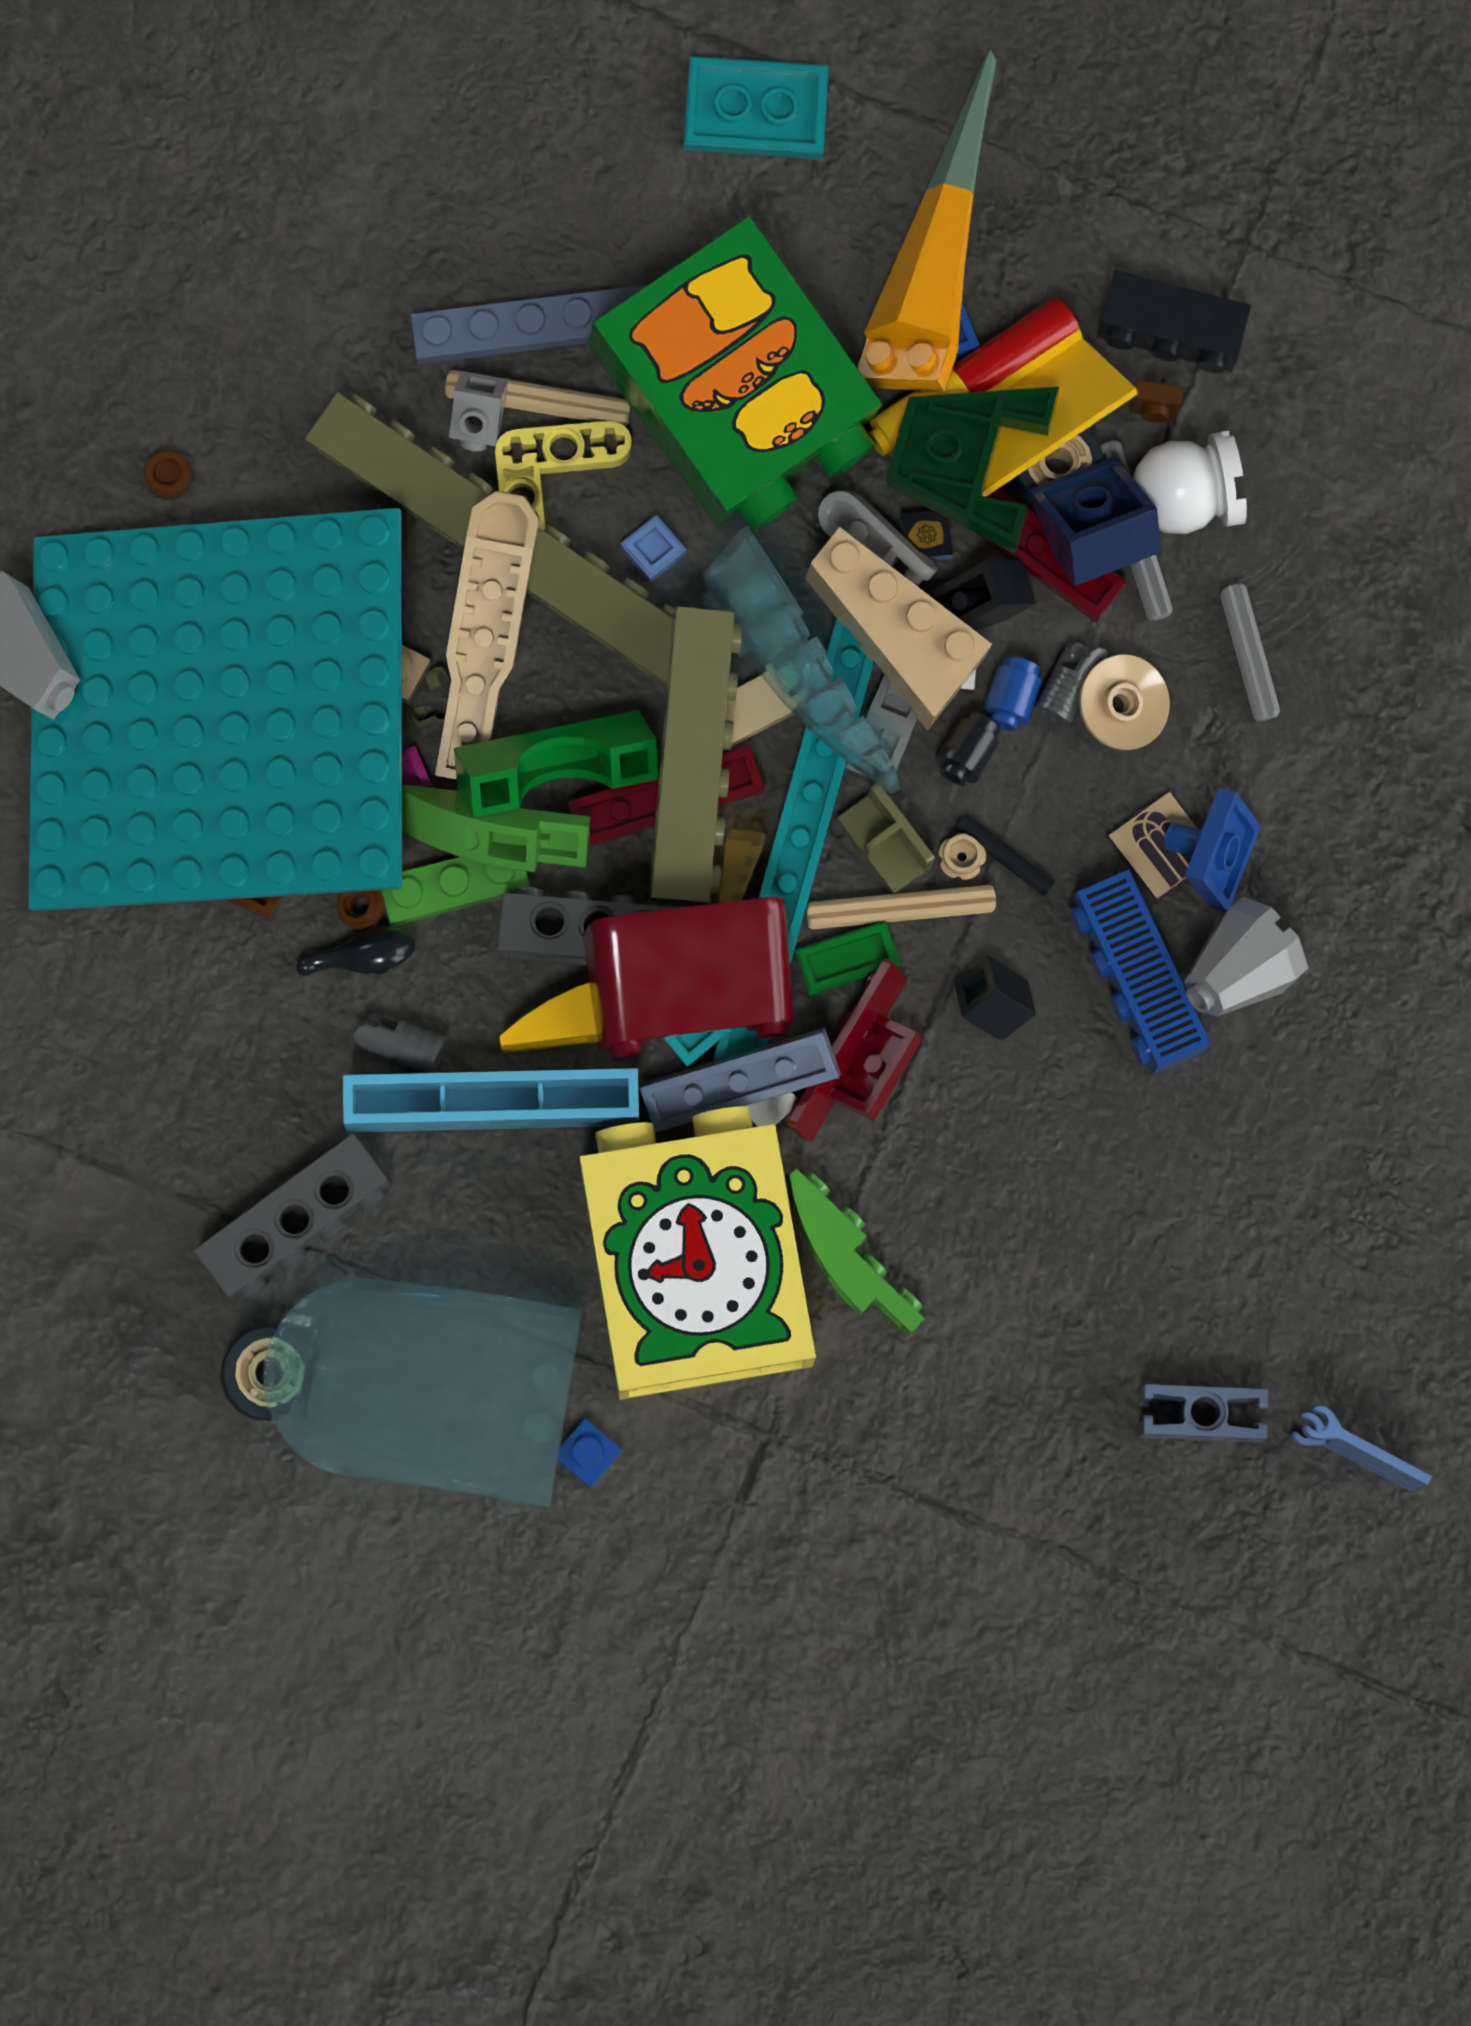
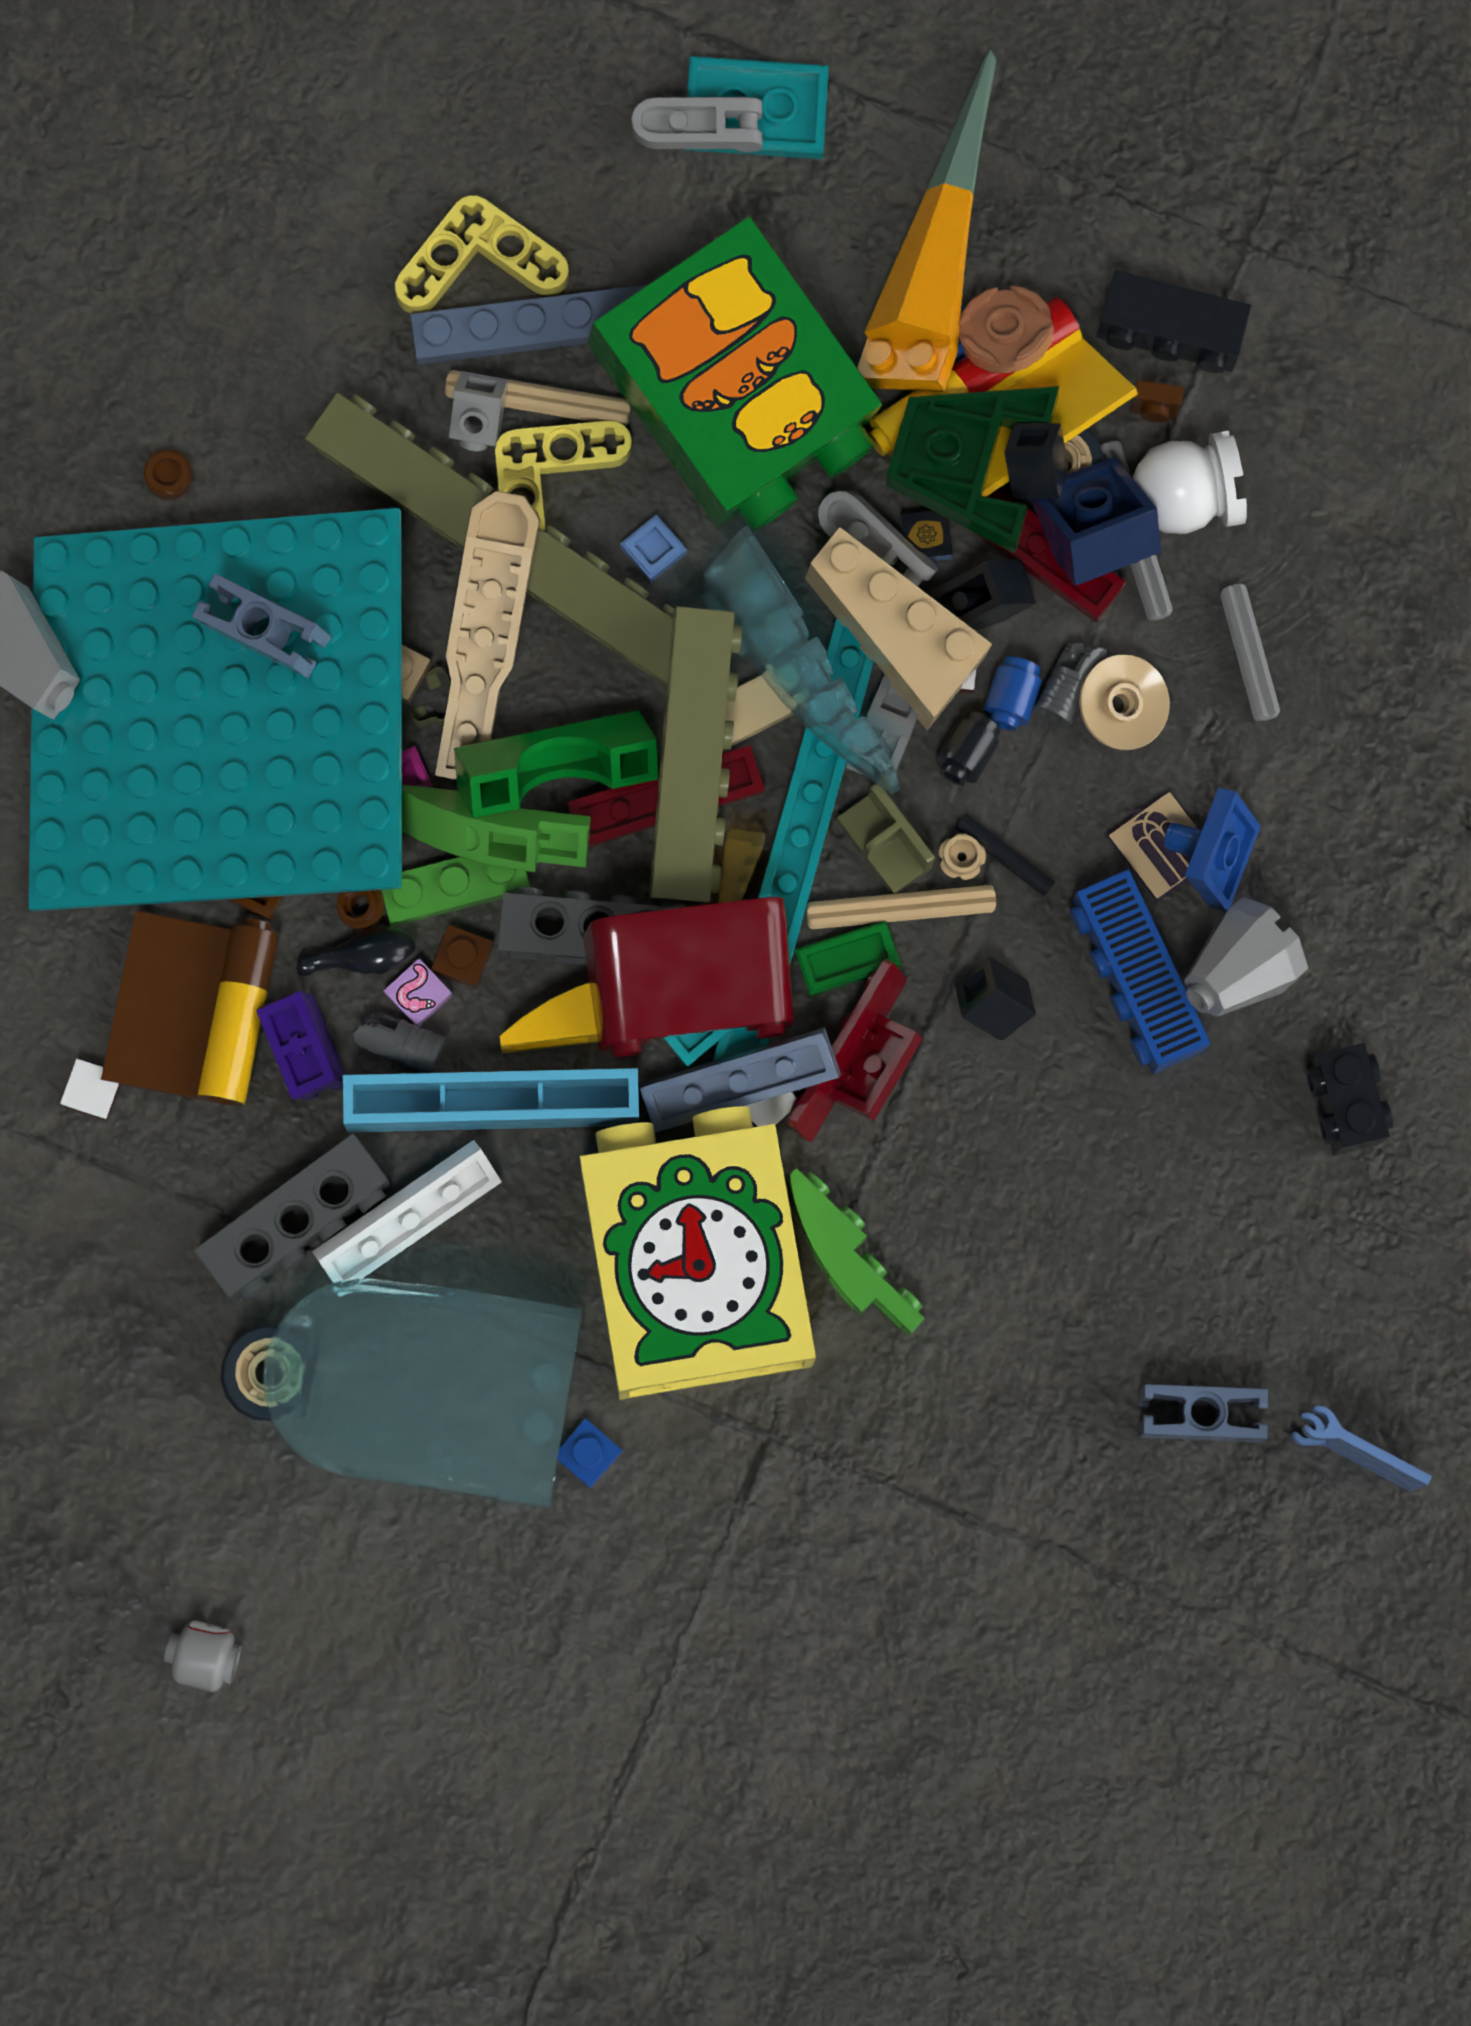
none -> white tile [60,1058,121,1122]
none -> reddish brown door [101,911,279,1106]
none -> light grey head [164,1621,242,1692]
none -> sand blue piece [192,574,331,679]
none -> dark purple hinge [256,991,346,1100]
none -> white plate [312,1140,502,1293]
none -> lavender tile [384,959,453,1026]
none -> light yellow beam [395,195,569,314]
none -> reddish brown plate [431,925,494,989]
none -> light grey plate [631,97,763,152]
none -> nougat tile [959,286,1054,373]
none -> black panel [1004,423,1068,499]
none -> black brick [1306,1043,1393,1156]

